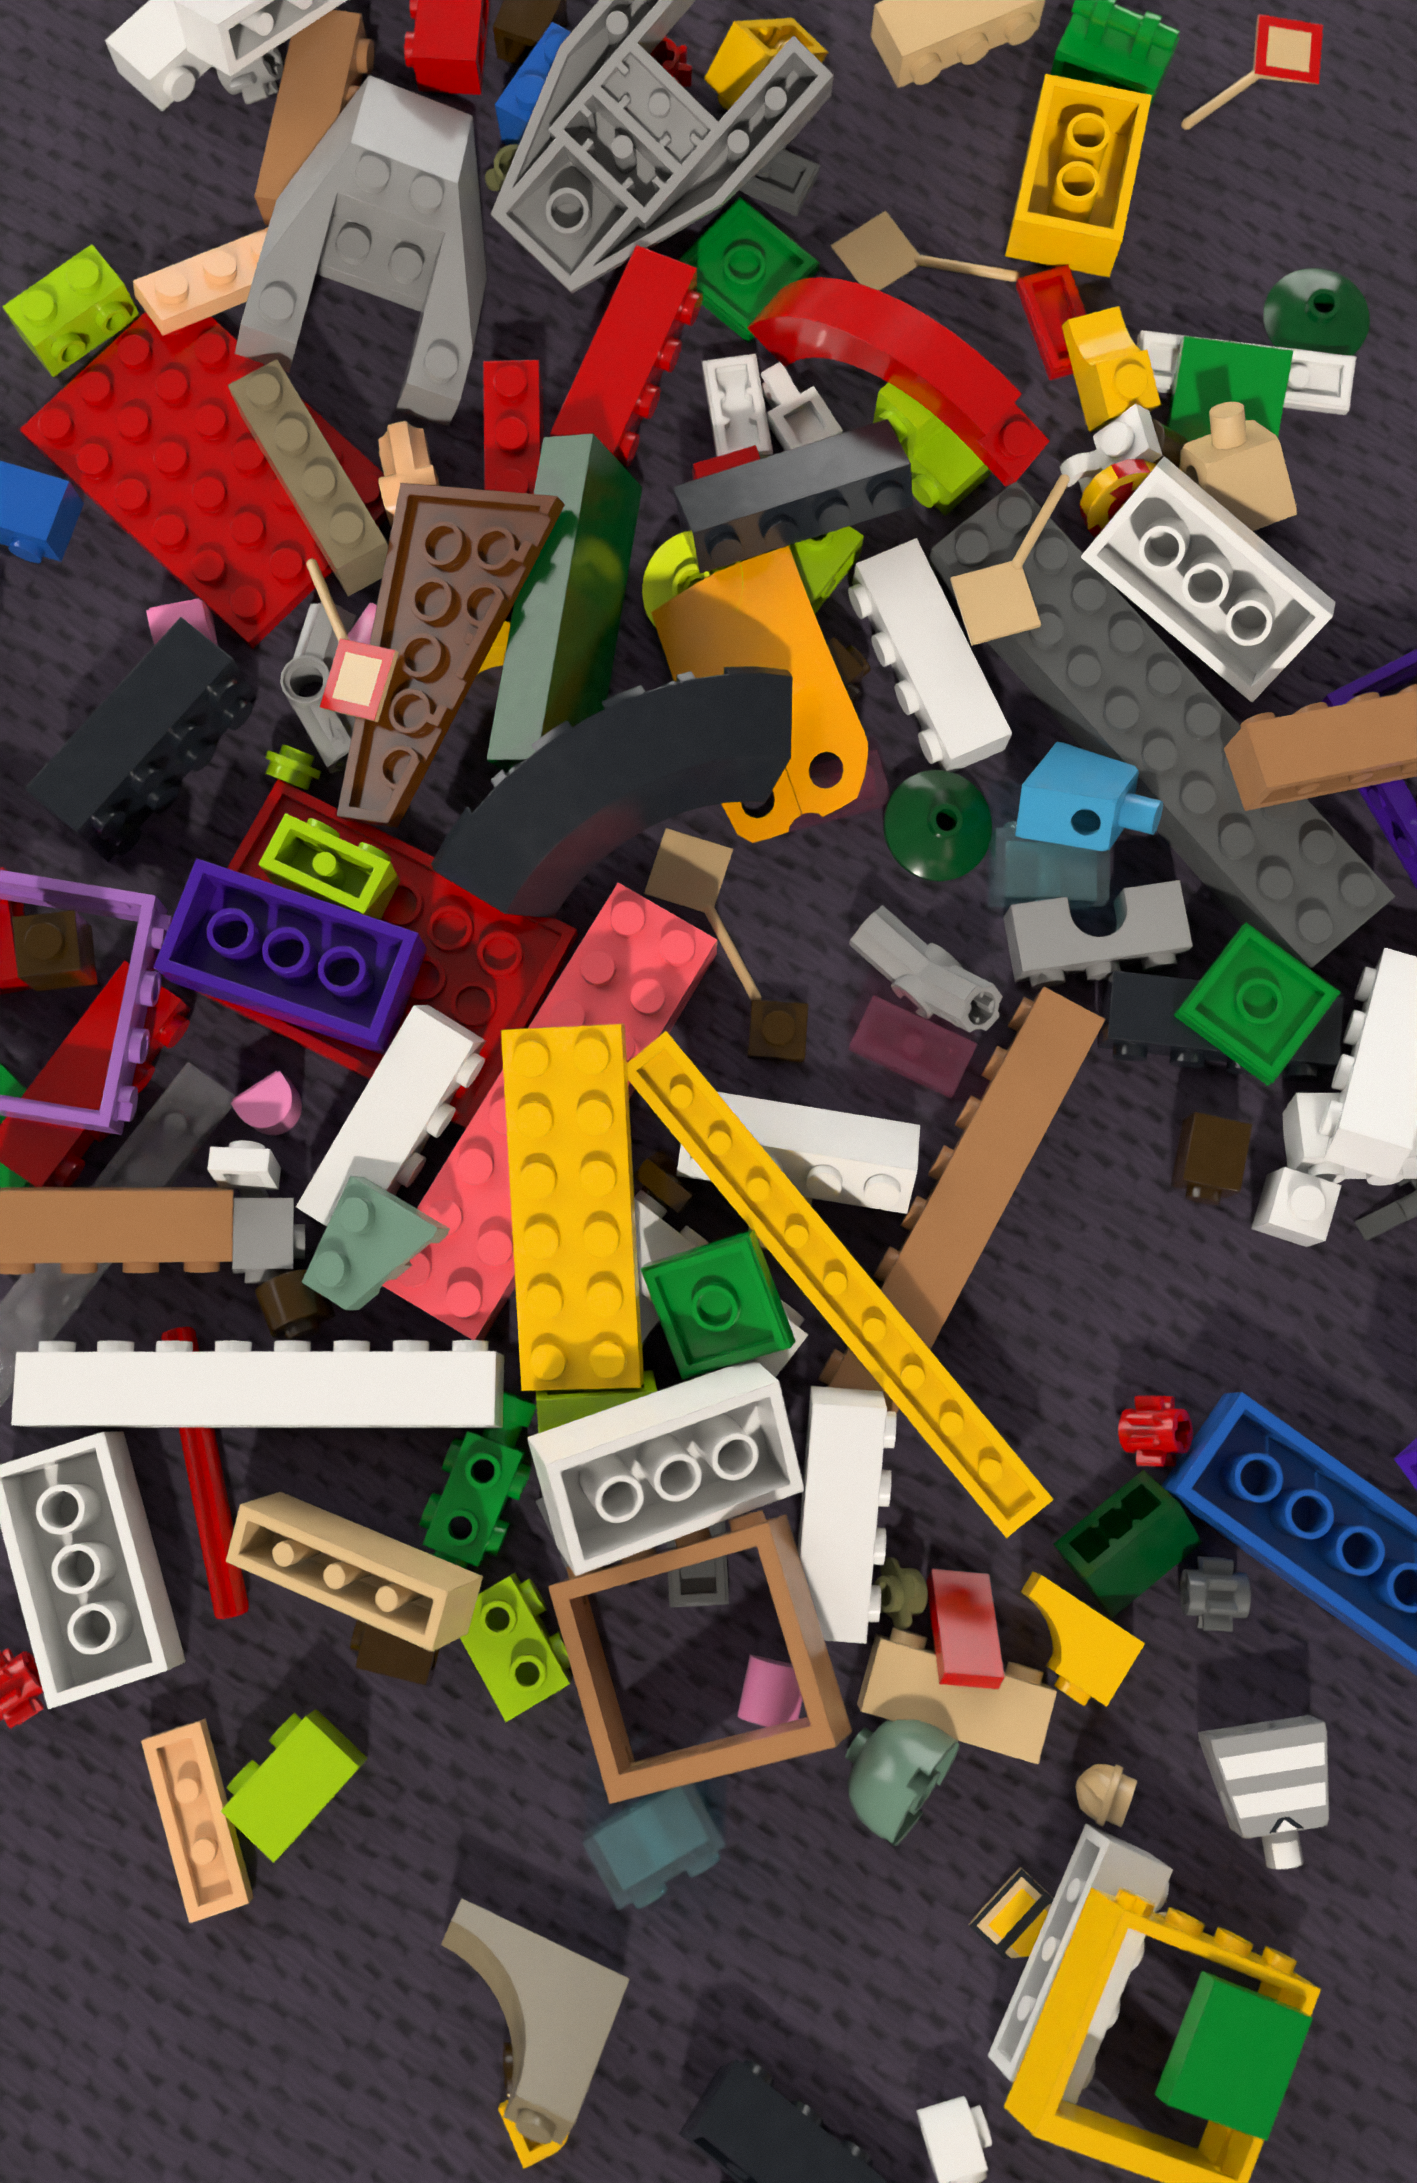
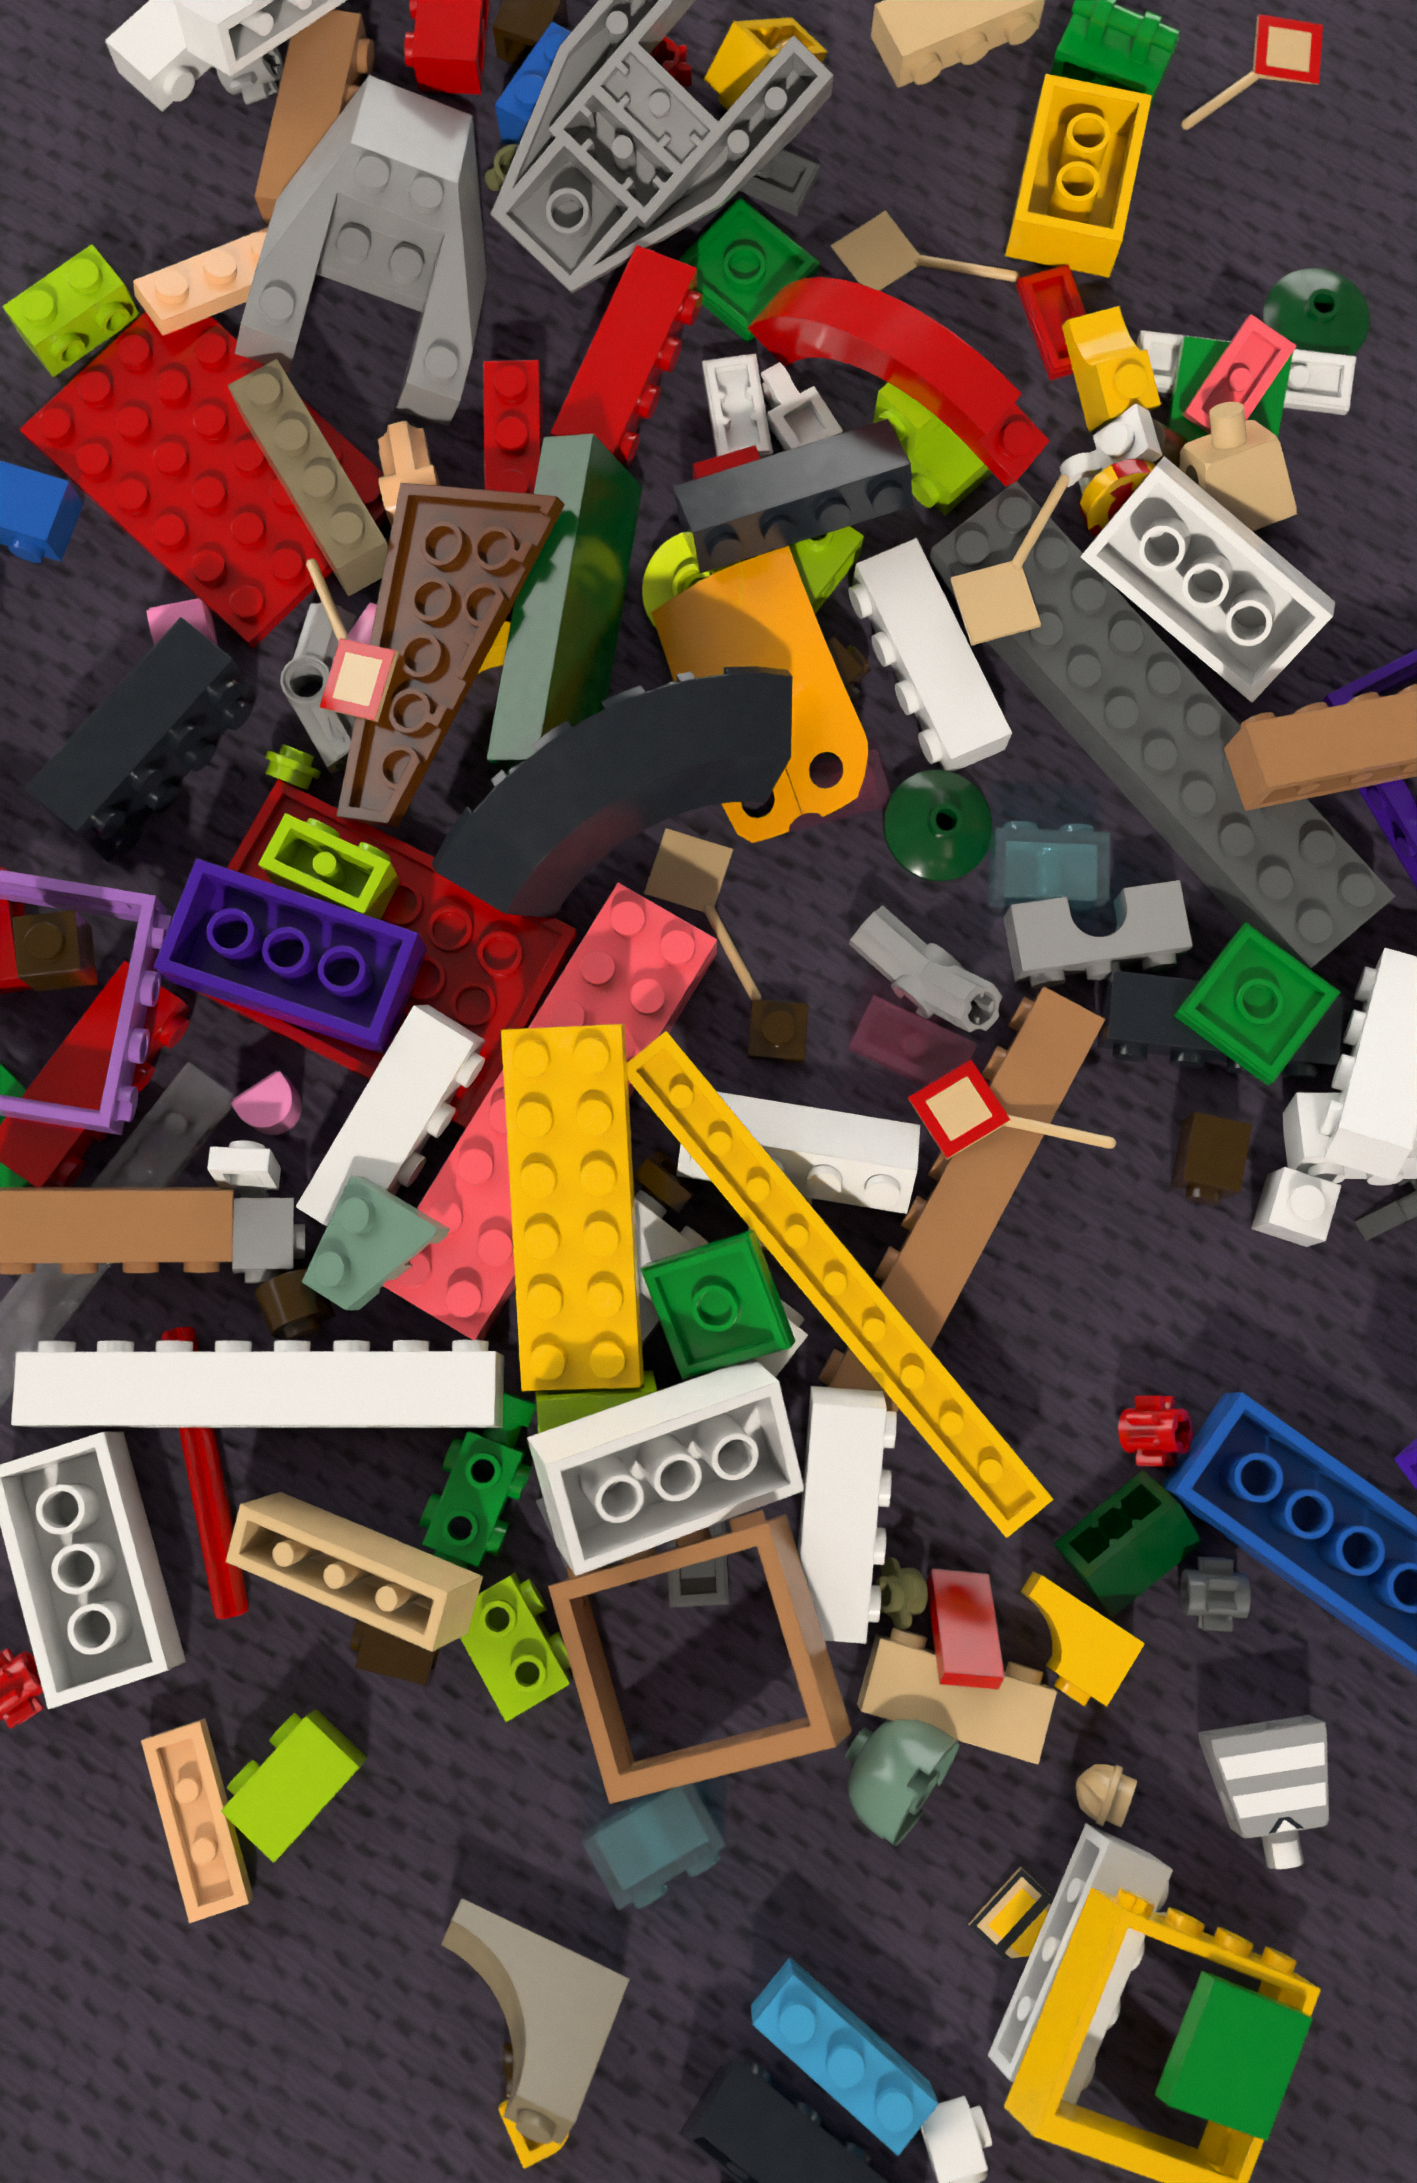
bright pink brick [737,1655,803,1727] -> none
dark azure torso [1015,741,1163,851] -> none
none -> dark azure brick [751,1957,938,2155]
none -> piece [908,1060,1116,1160]
none -> coral plate [1182,314,1297,434]

